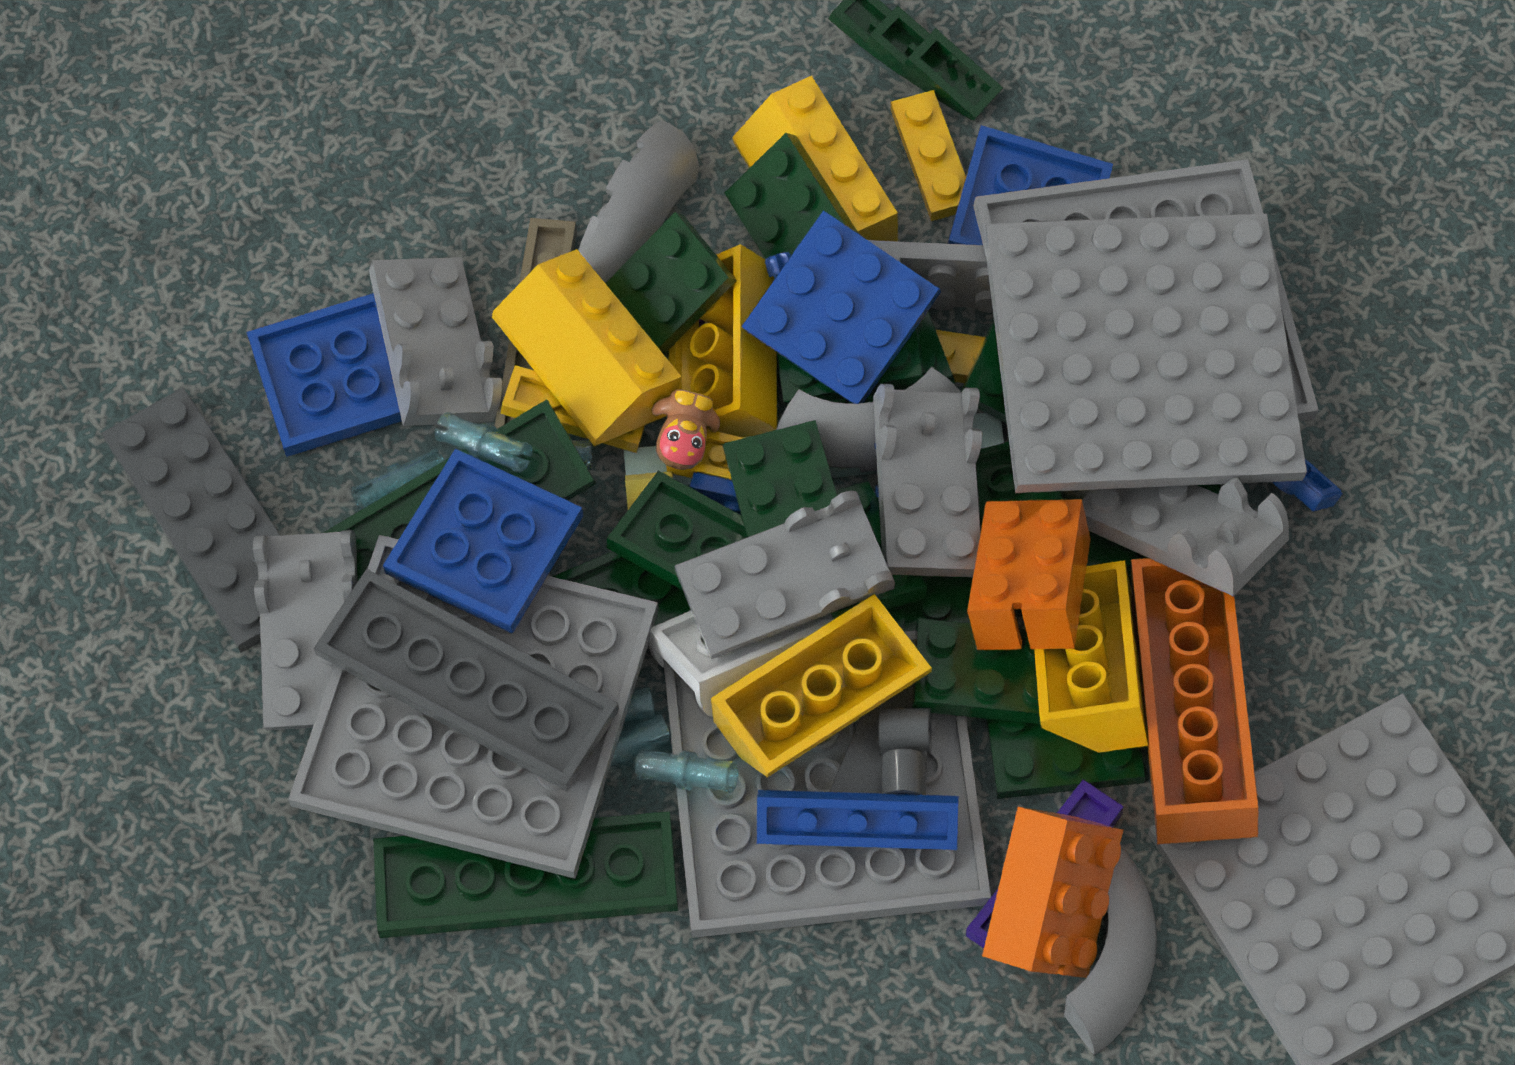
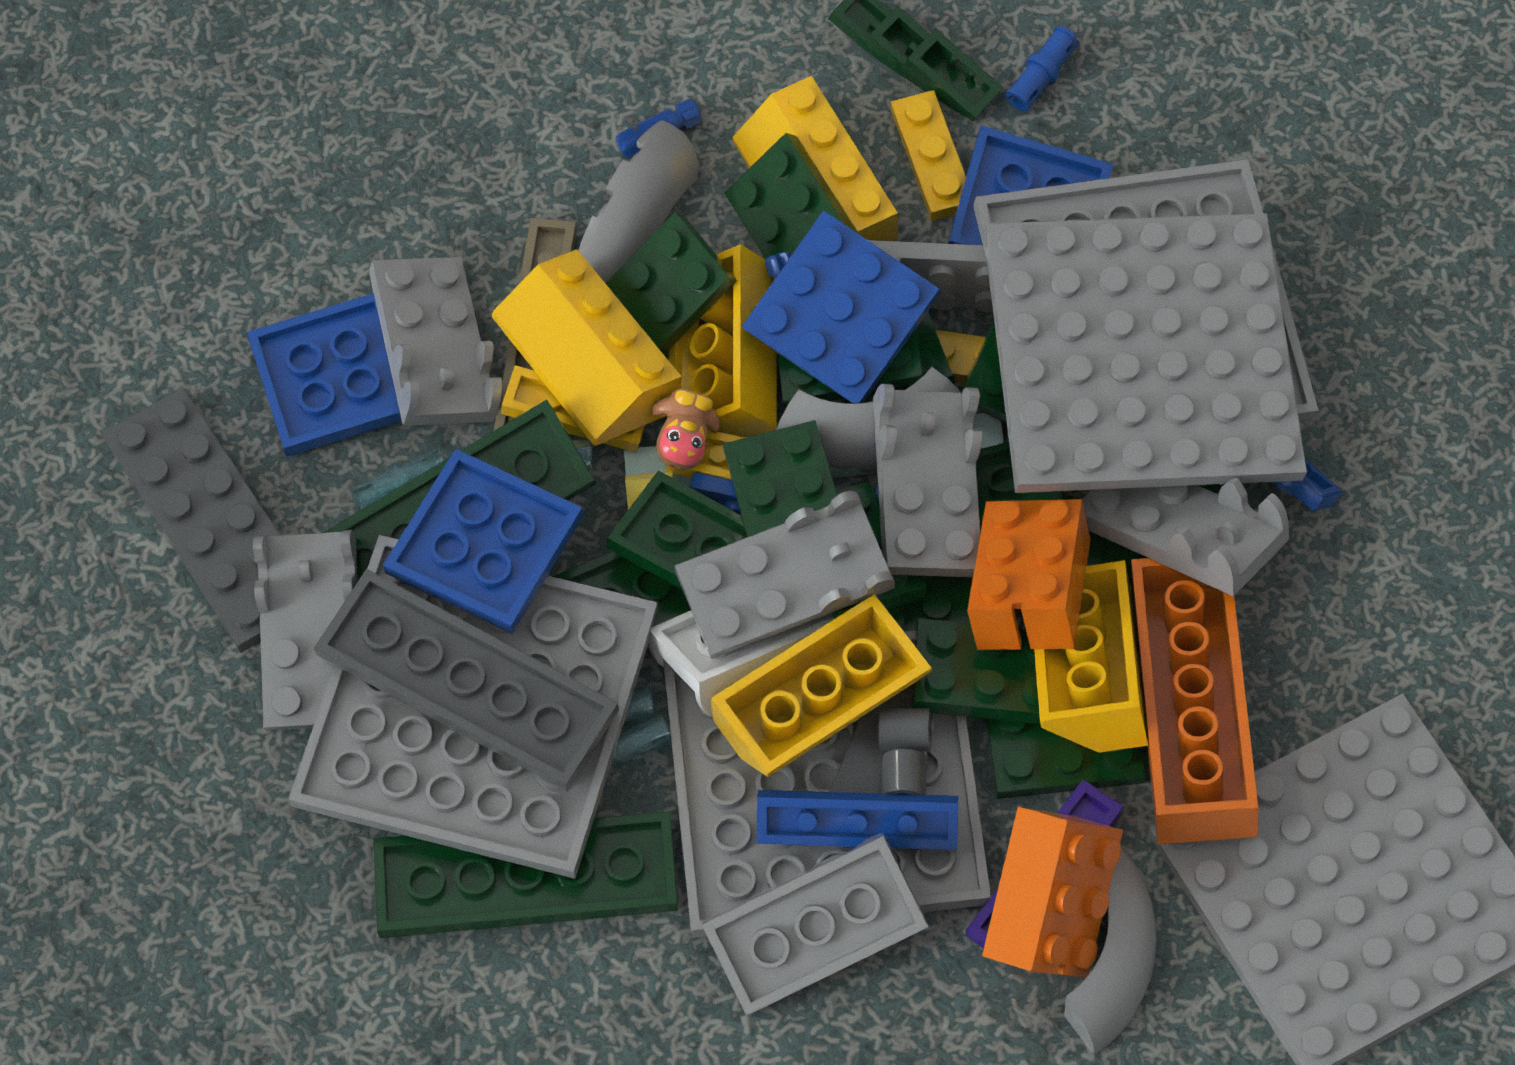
clear light blue pin [435,412,532,473] -> none
clear light blue pin [635,748,739,793] -> none
none -> blue axle [616,99,702,158]
none -> light grey hinge [702,833,929,1016]
none -> blue pin [1005,26,1080,112]

